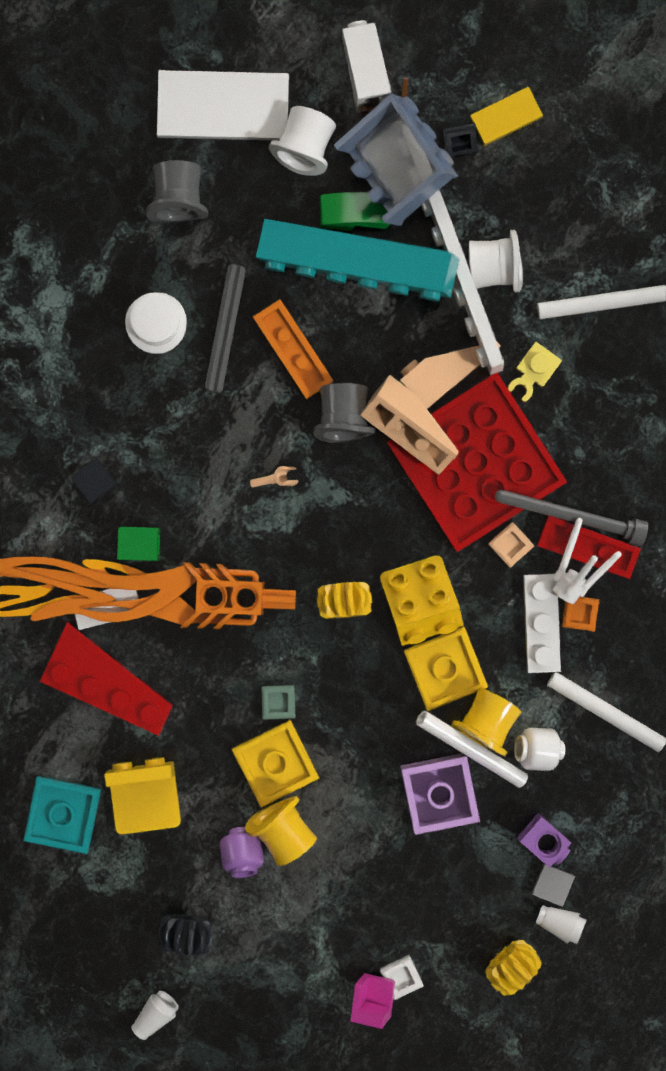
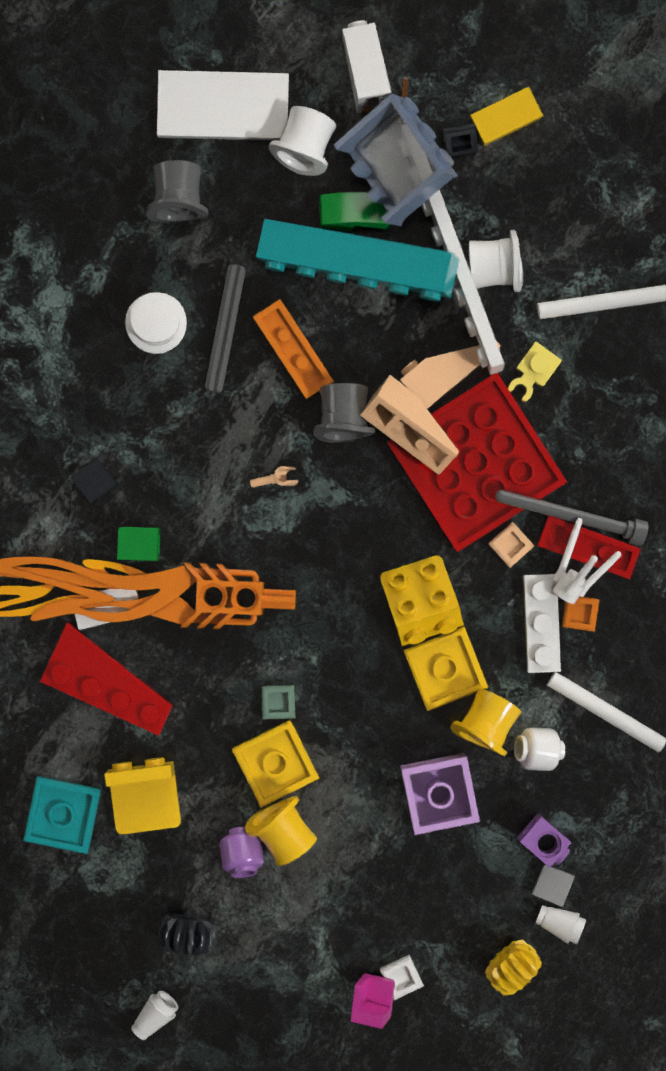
yellow gear [317,582,372,619] -> none
white piece [416,711,528,788] -> none

